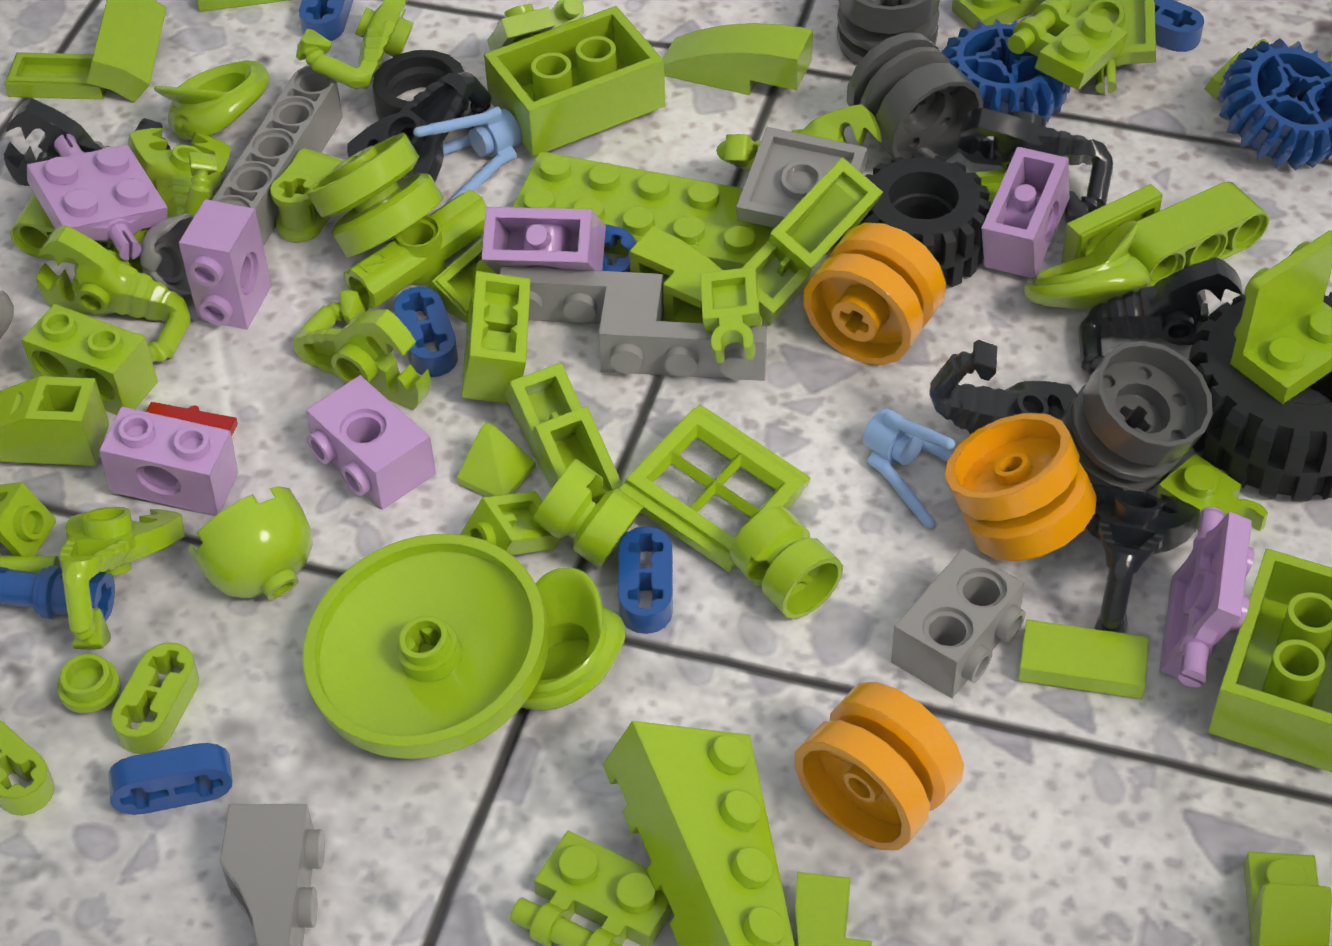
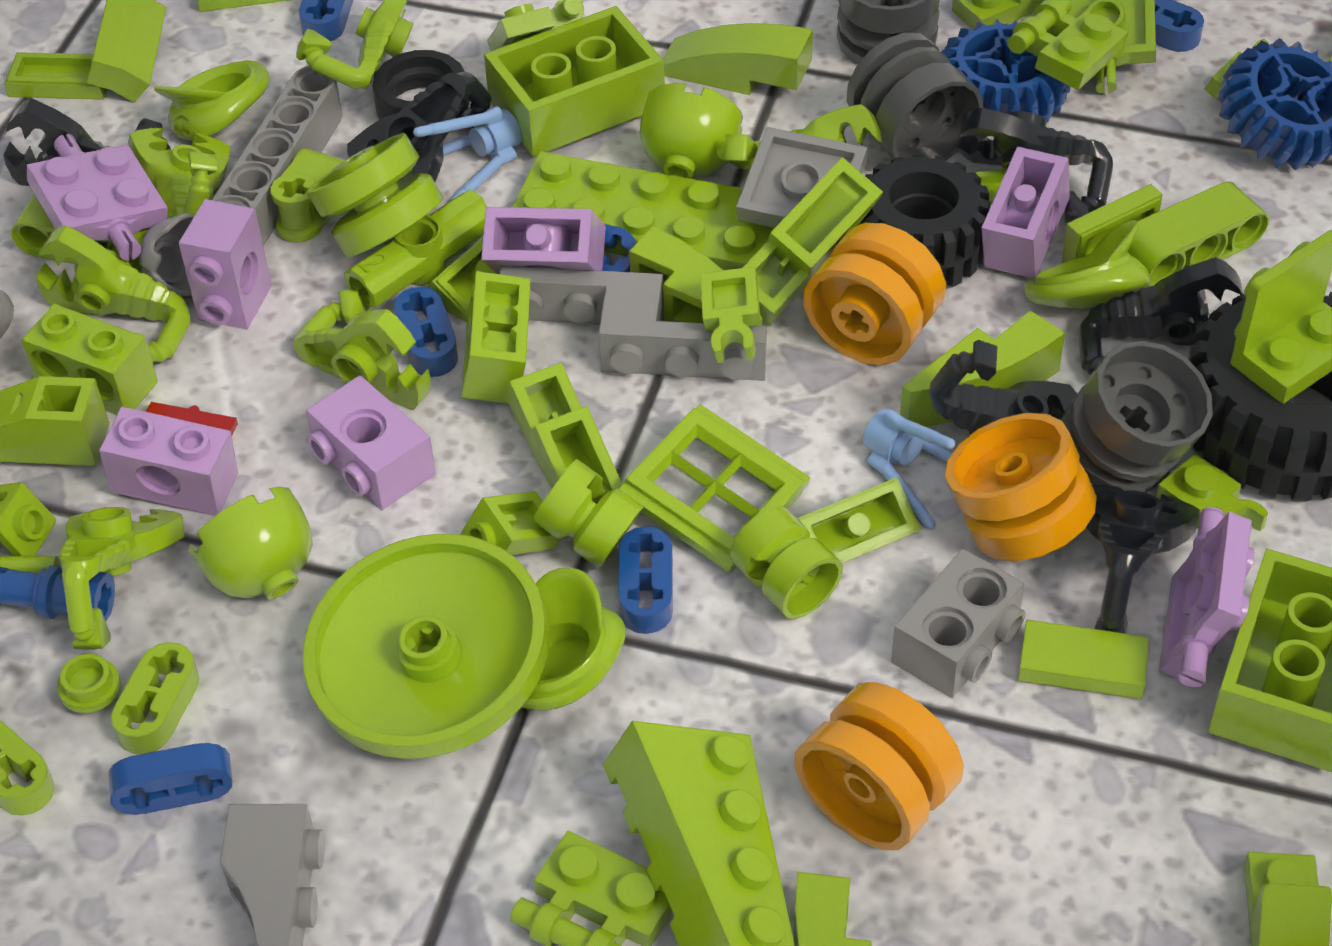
lime slope [456,422,536,497] -> none
none -> lime cylinder [639,82,743,179]
none -> lime slope [797,477,921,564]
none -> lime slope [900,311,1065,427]

